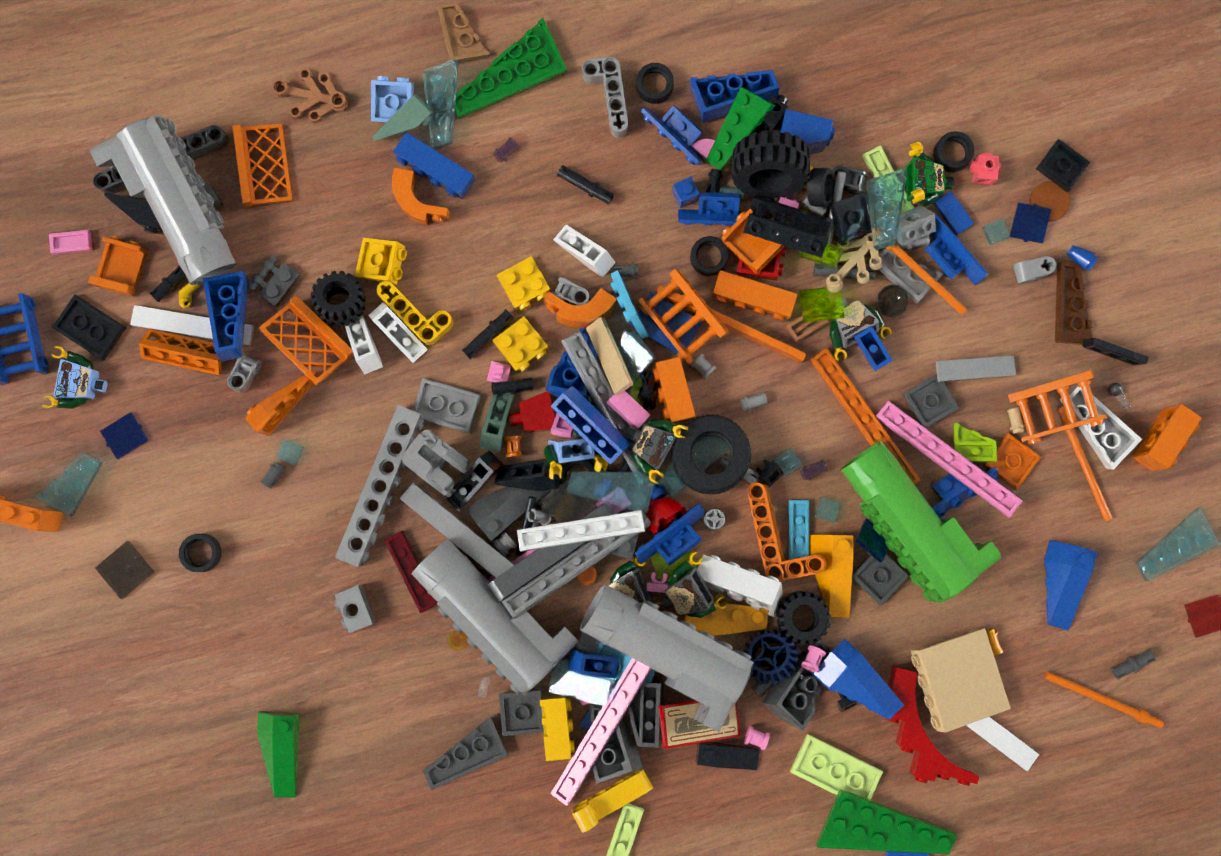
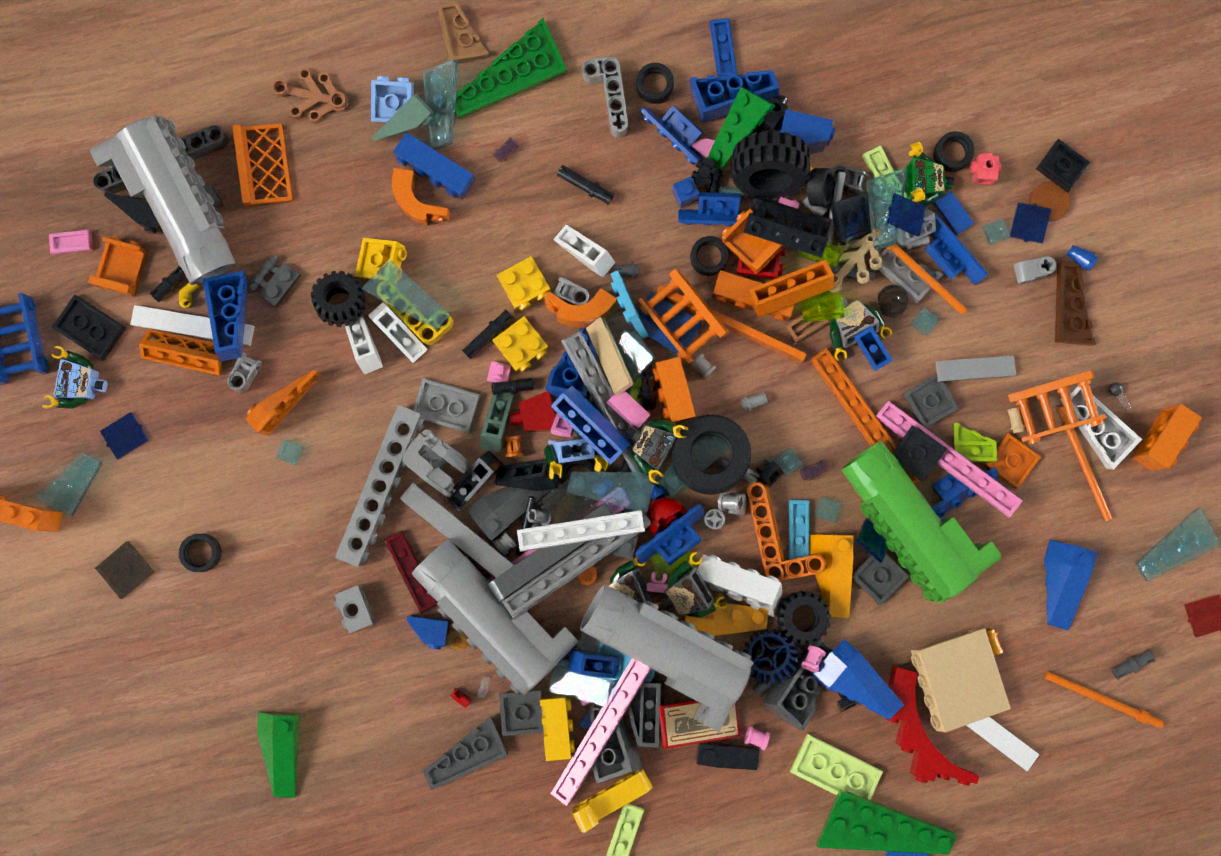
orange fence [259,295,353,386] -> none
dark grey pin [261,461,285,489] -> none
black tile [1082,338,1149,366] -> none
none -> clear light blue wing [361,259,450,330]
none -> blue slope [406,615,451,650]
none -> red tile [451,689,472,708]
none -> black piece [691,156,717,188]
none -> blue tile [709,18,737,77]
none -> light grey piece [718,492,748,516]
none -> orange brick [749,259,834,318]
none -> clear blue piece [887,193,926,237]
none -> black tile [892,425,947,482]
none -> clear light blue tile [910,307,939,336]

